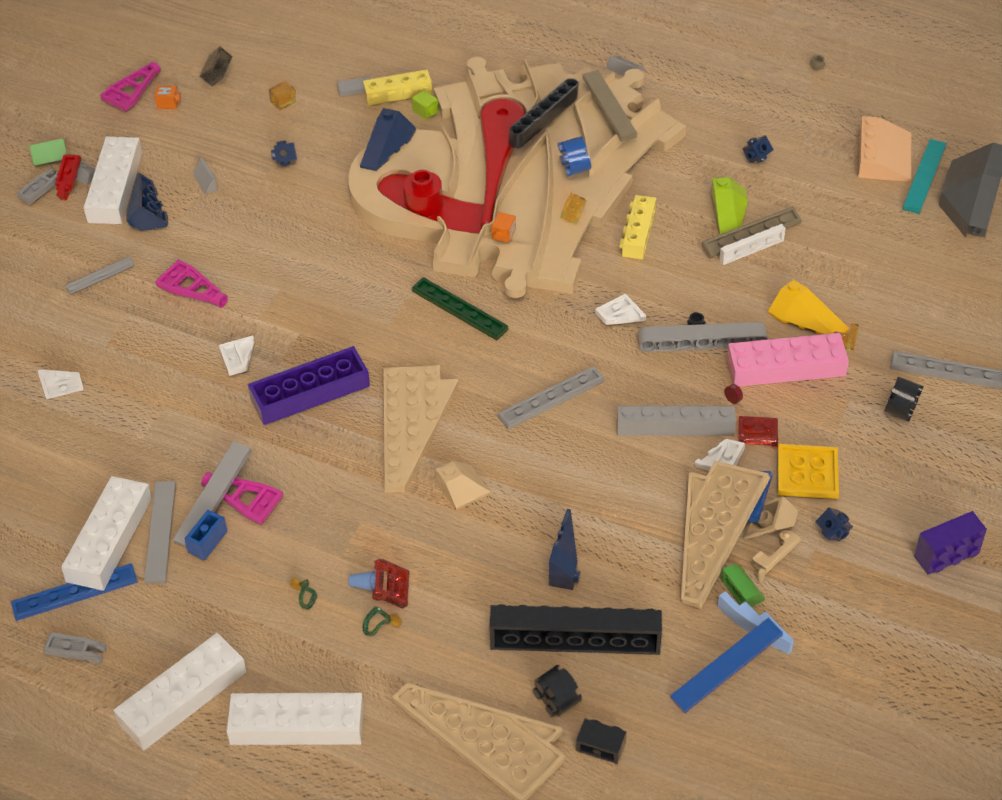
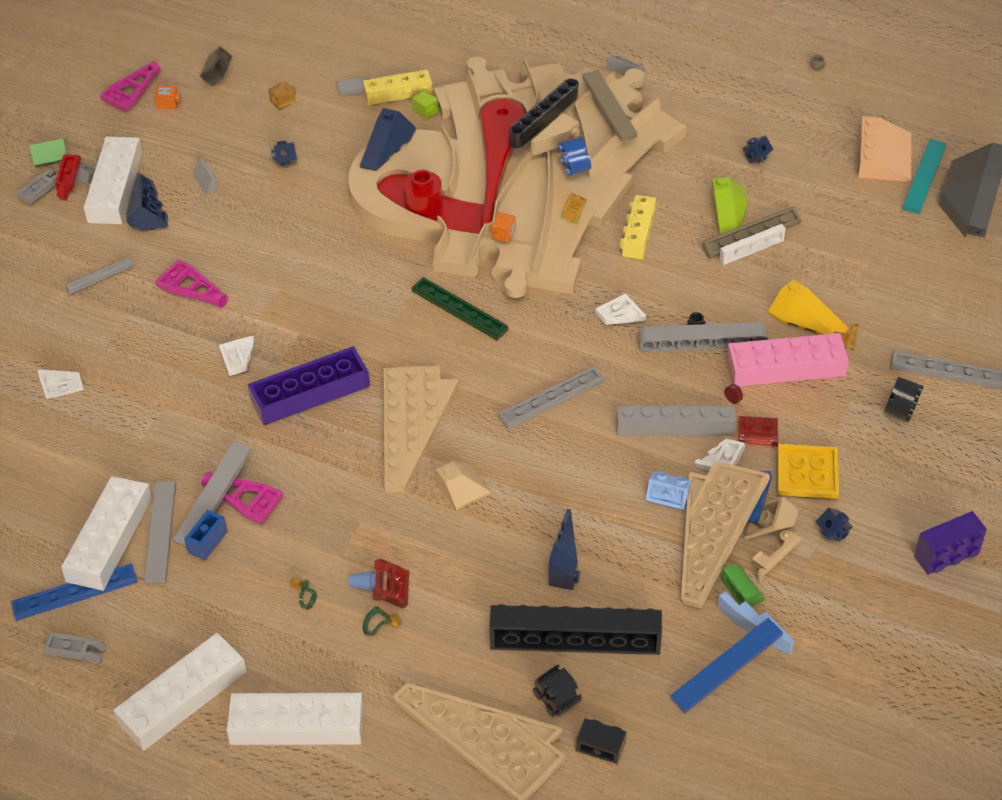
none -> tan slope [531,113,580,155]
none -> light blue bracket [646,471,692,510]

